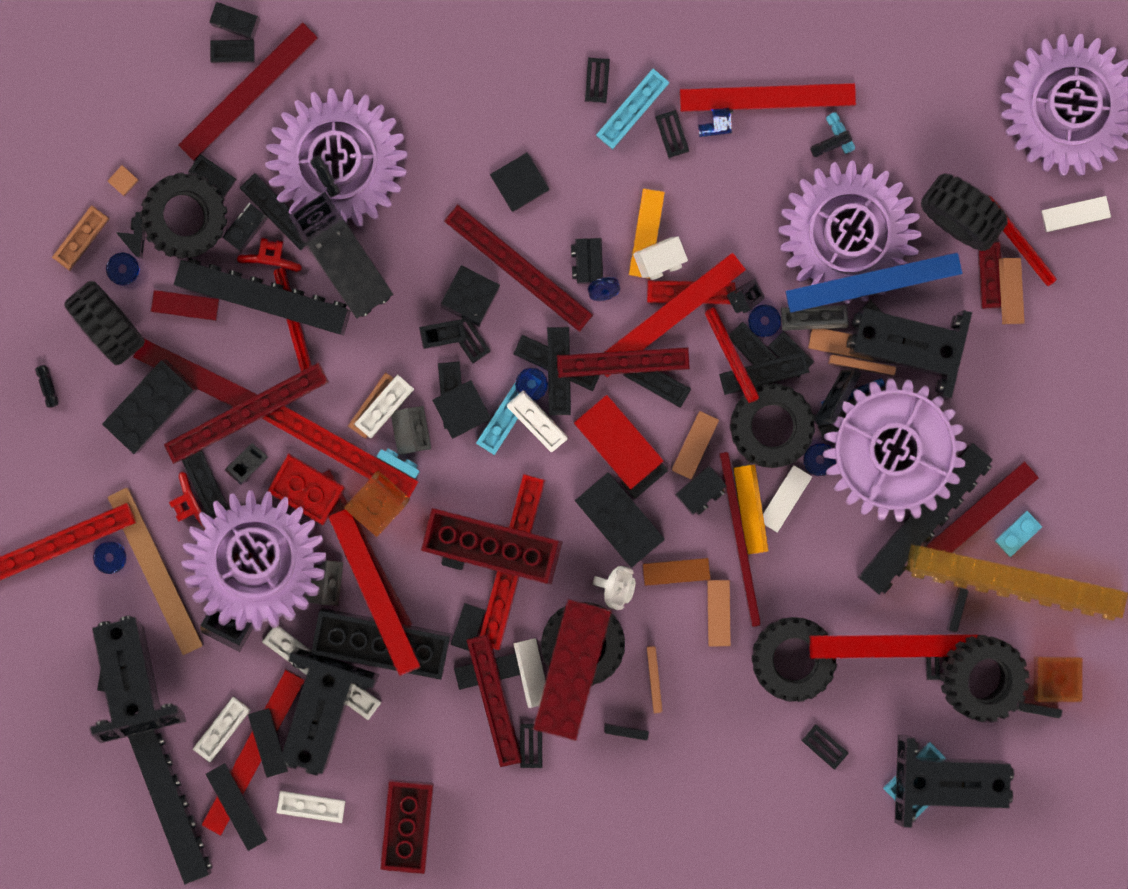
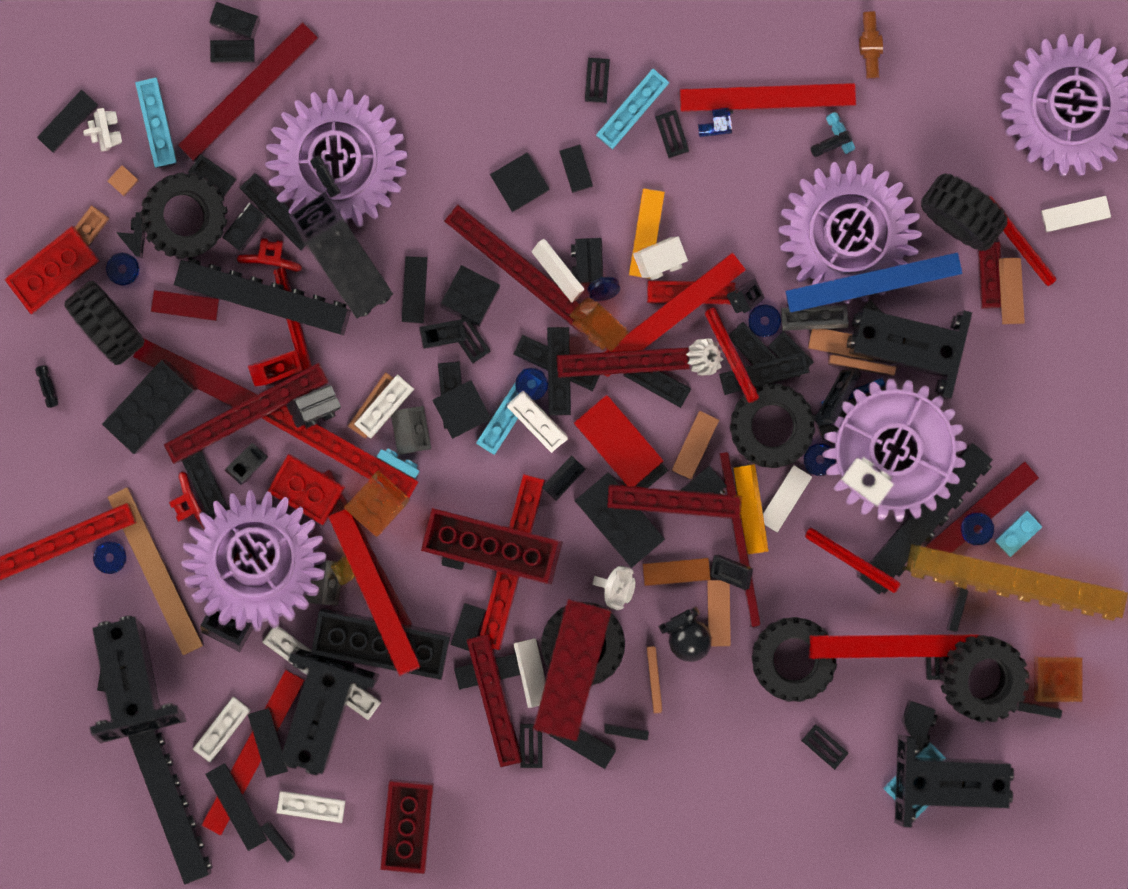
none -> red tile [4,226,100,314]
none -> black tile [37,90,98,153]
none -> white hips [83,108,122,152]
none -> medium azure plate [135,77,177,168]
none -> red slope [248,350,303,386]
none -> black tile [260,821,295,863]
none -> brick [287,385,341,429]
none -> clear yellow tile [331,556,355,585]
none -> black tile [402,256,428,324]
none -> white tile [532,239,584,303]
none -> black tile [542,455,586,501]
none -> black tile [549,728,616,769]
none -> black tile [559,144,593,193]
none -> clear orange brick [569,297,629,351]
none -> dark red tile [608,485,742,519]
none -> black tile [658,606,712,662]
none -> white gear [686,338,724,376]
none -> black tile [710,554,753,590]
none -> red axle [805,528,901,593]
none -> white brick [840,457,894,506]
none -> dark orange pin [859,11,883,79]
none -> black slope [901,700,937,752]
none -> clear blue piece [961,513,994,545]

